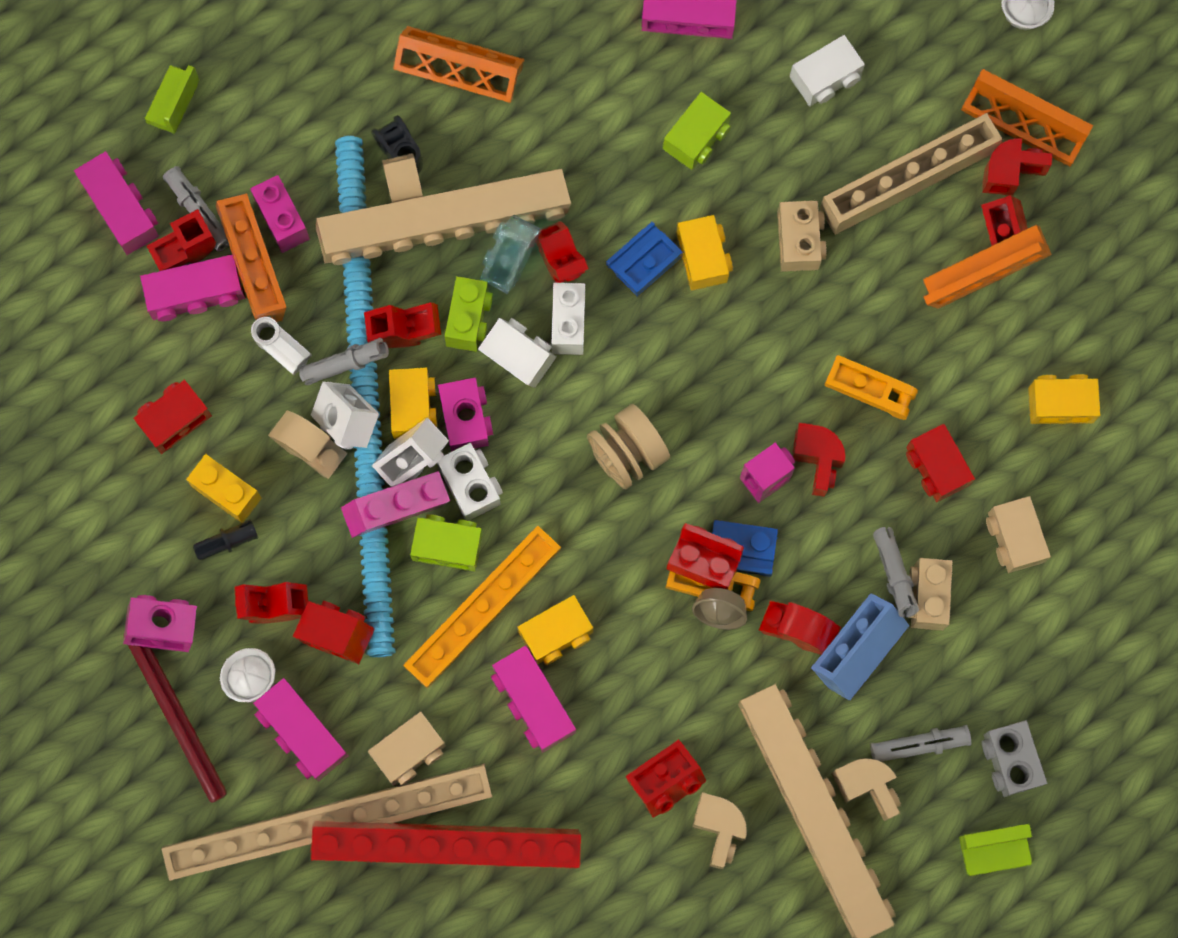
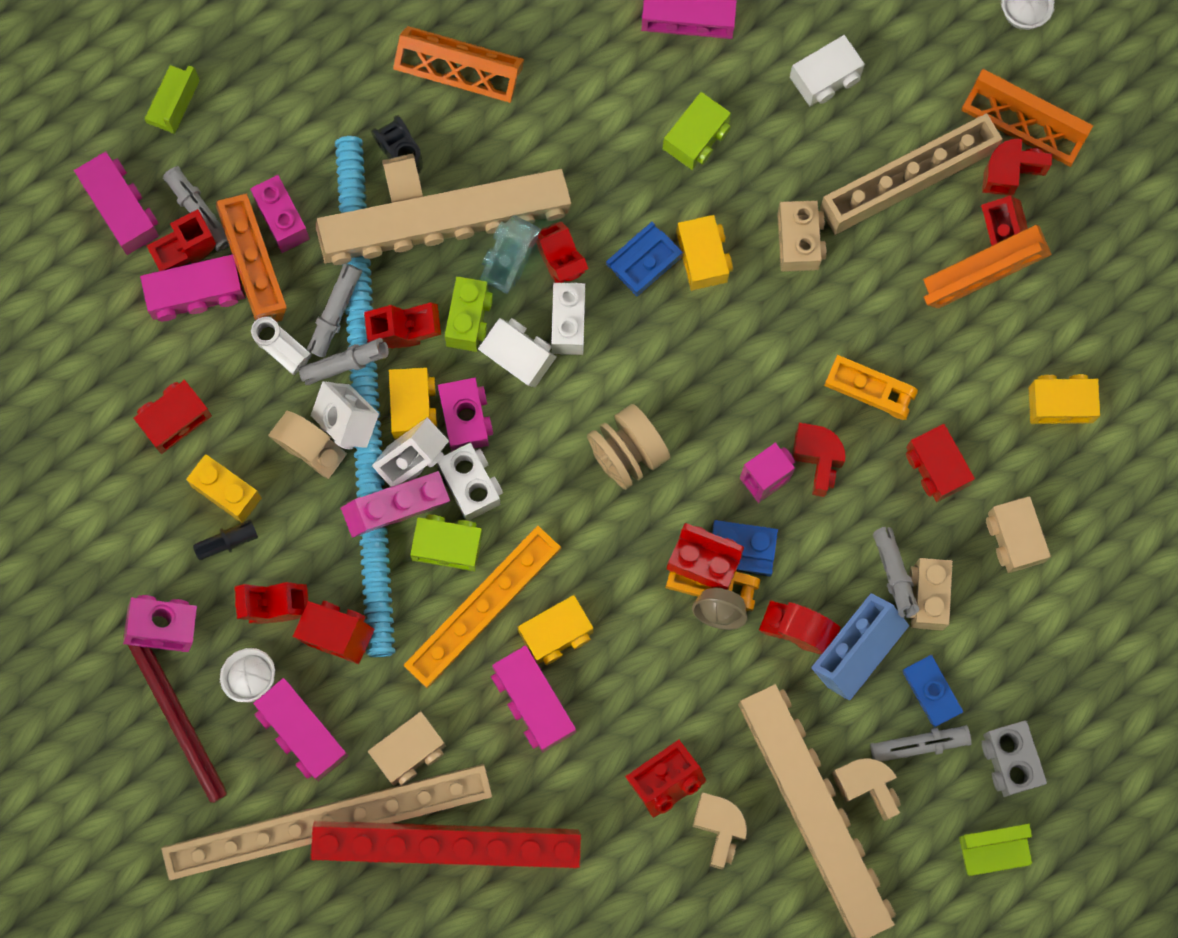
none -> light grey pin [306,263,363,358]
none -> blue plate [902,655,963,728]

